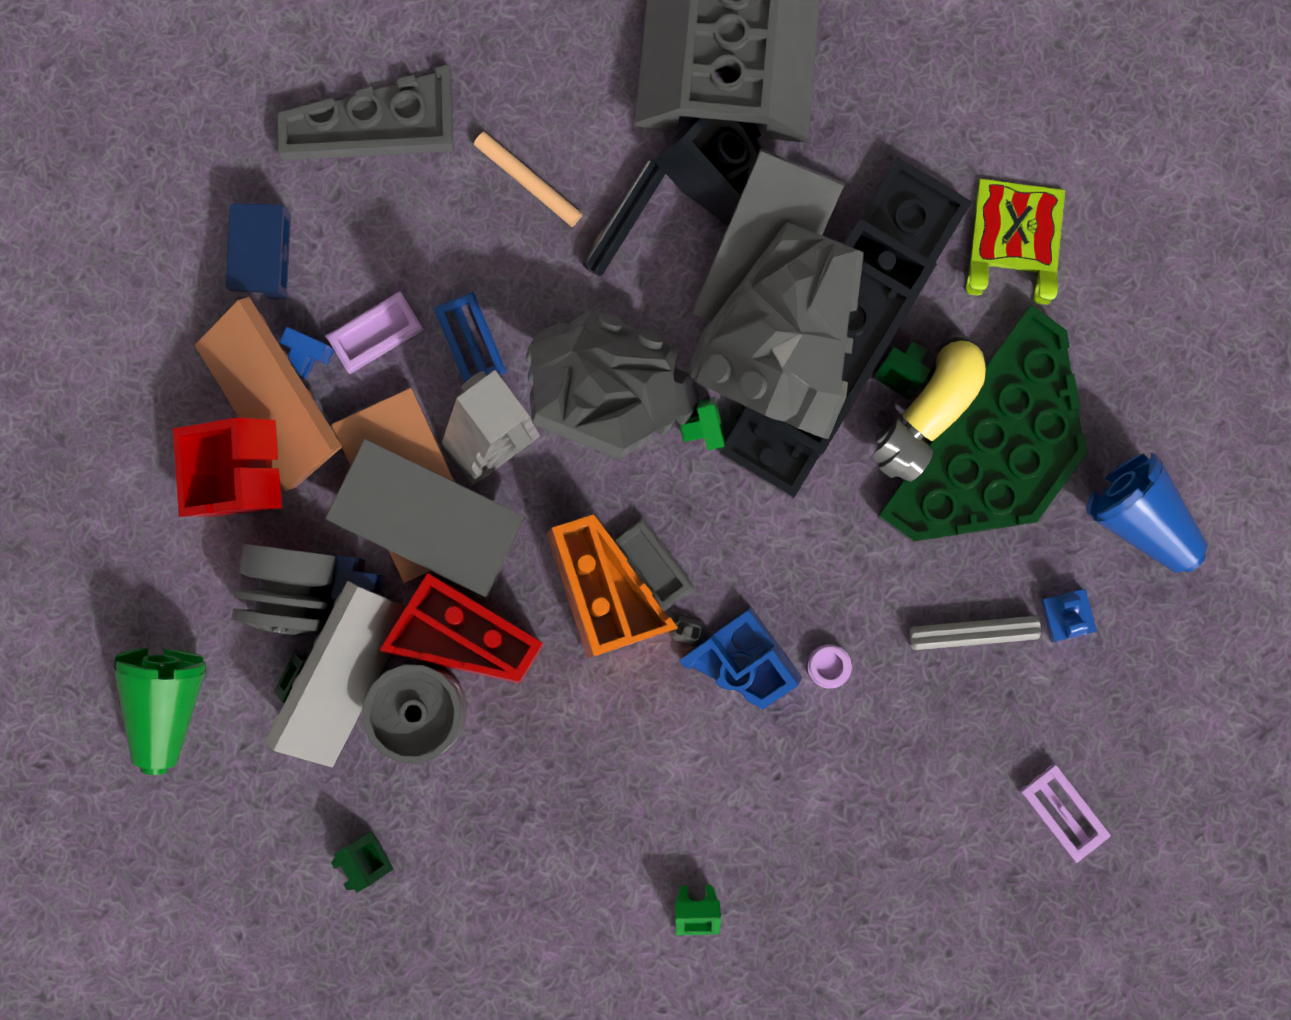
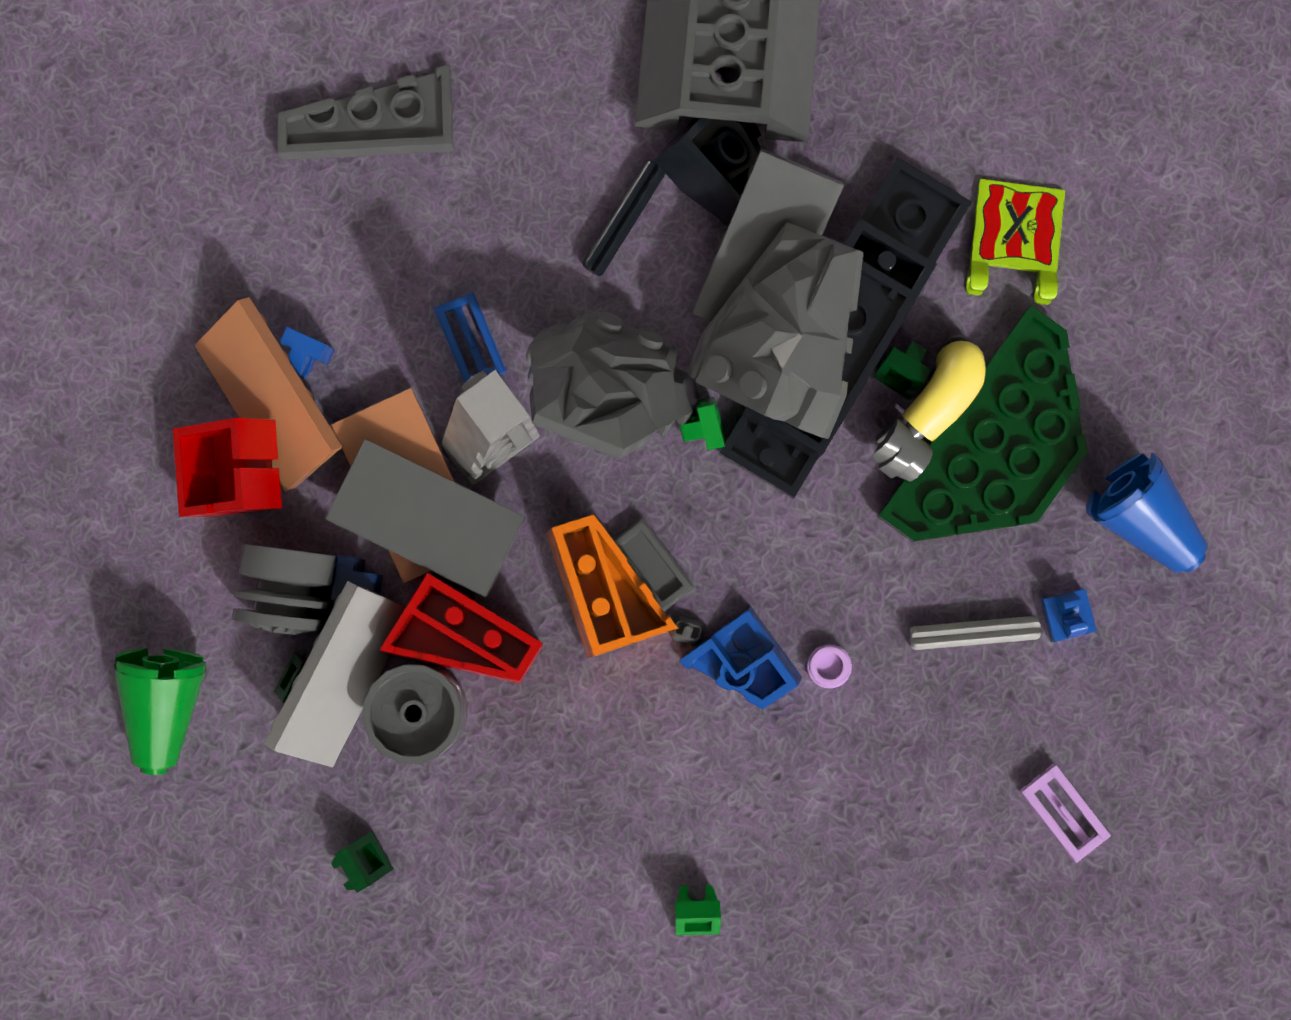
dark blue panel [226,203,291,299] -> none
lavender tile [326,291,424,374] -> none
light nougat bar [474,132,583,227] -> none

